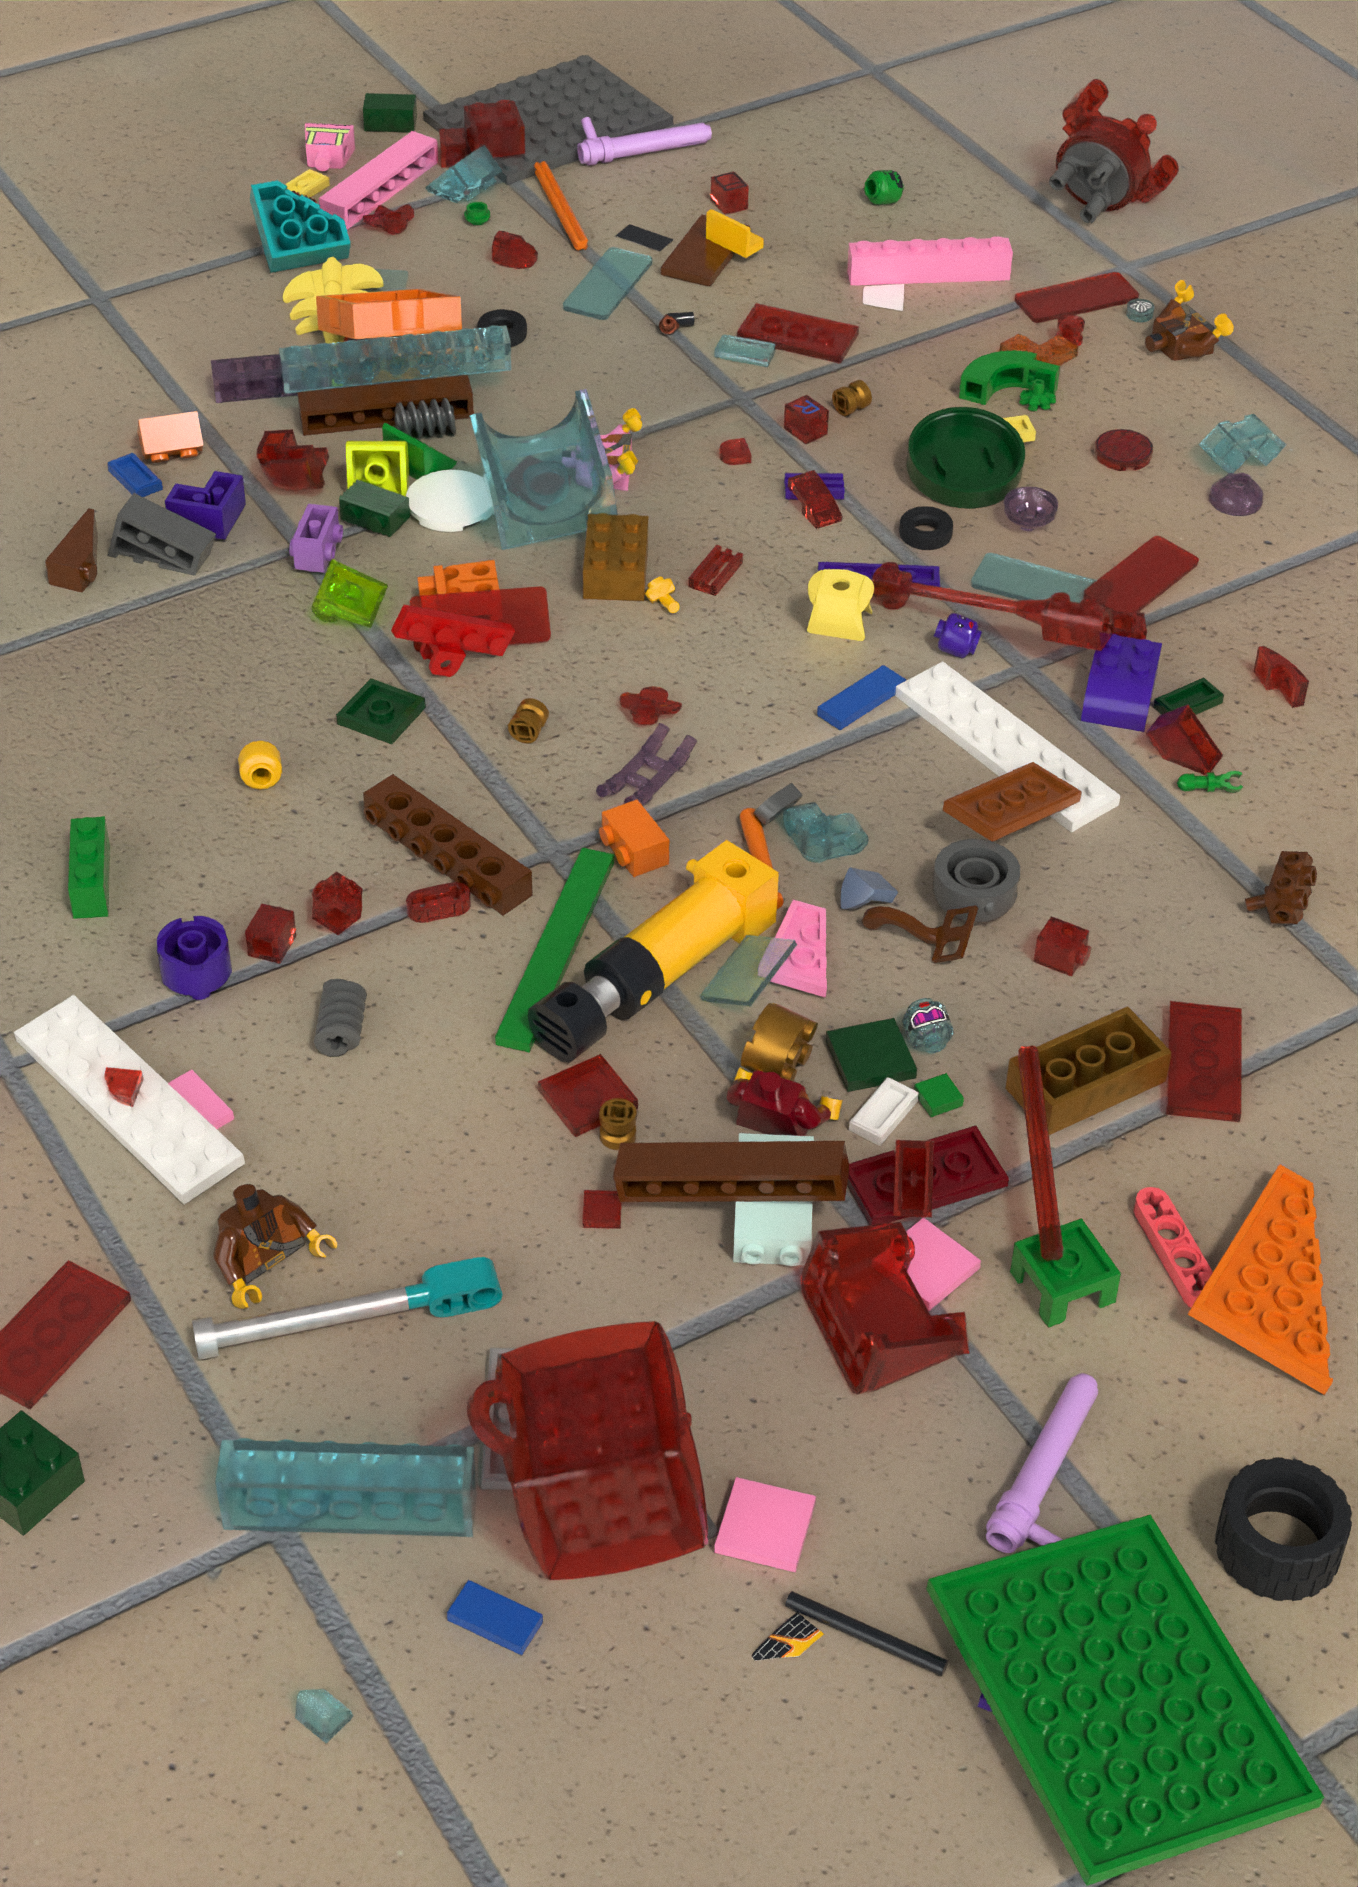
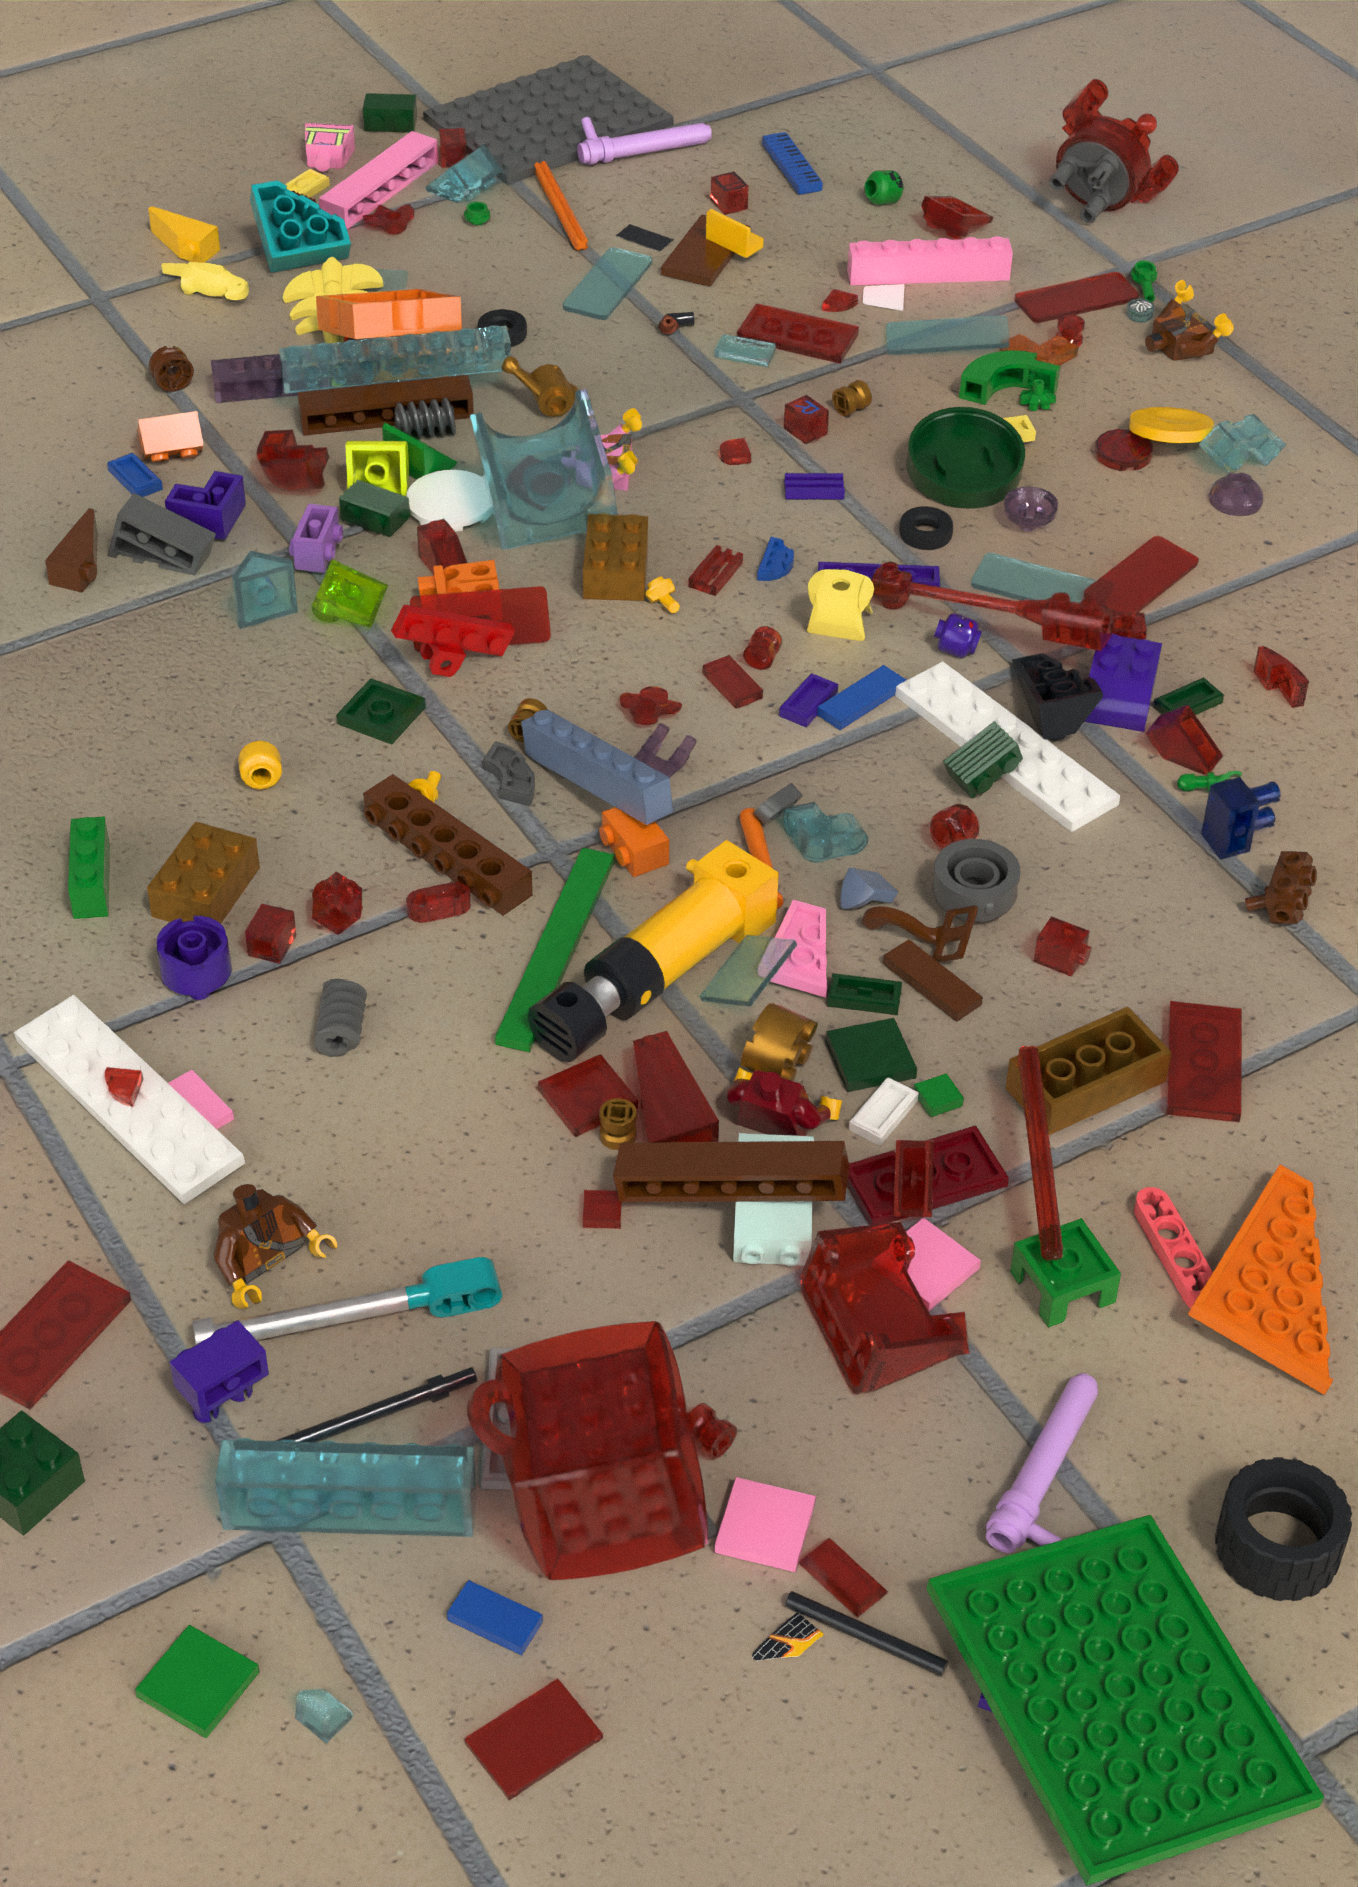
clear red brick [464,100,525,160] -> none
clear red rock [492,231,538,269] -> none
clear red slope [788,470,842,529] -> none
clear light blue head [902,998,954,1054] -> none
dark orange tile [942,762,1082,842] -> none
none -> green tile [135,1624,260,1738]
none -> pearl gold brick [147,821,260,924]
none -> yellow slope [148,206,220,263]
none -> reddish brown wheel [148,346,194,392]
none -> light yellow animal [161,262,249,300]
none -> dark purple brick [169,1320,269,1423]
none -> clear light blue slope [232,551,298,629]
none -> black bar [244,1367,477,1467]
none -> yellow plate [408,771,441,802]
none -> clear red slope [417,519,467,575]
none -> clear red piece [464,1678,603,1800]
none -> dark grey tile [482,741,535,806]
none -> pearl gold piece [502,356,583,417]
none -> sand blue brick [521,709,673,825]
none -> clear red slope [633,1031,719,1143]
none -> clear red wheel [680,1403,737,1460]
none -> clear red tile [702,655,763,709]
none -> clear red wheel [743,626,782,670]
none -> blue tile [757,536,794,581]
none -> blue tile [762,132,823,195]
none -> dark purple tile [779,673,839,728]
none -> clear red tile [799,1538,888,1618]
none -> clear red tile [822,289,858,312]
none -> dark green tile [827,973,902,1015]
none -> reddish brown tile [883,939,983,1022]
none -> clear light blue piece [886,315,1009,355]
none -> clear red slope [921,196,994,239]
none -> clear red head [930,804,980,849]
none -> dark green brick [943,721,1023,798]
none -> black wedge [1012,653,1103,741]
none -> yellow piece [1129,407,1214,443]
none -> green plate [1130,260,1157,303]
none -> clear blue brick [1201,777,1281,860]

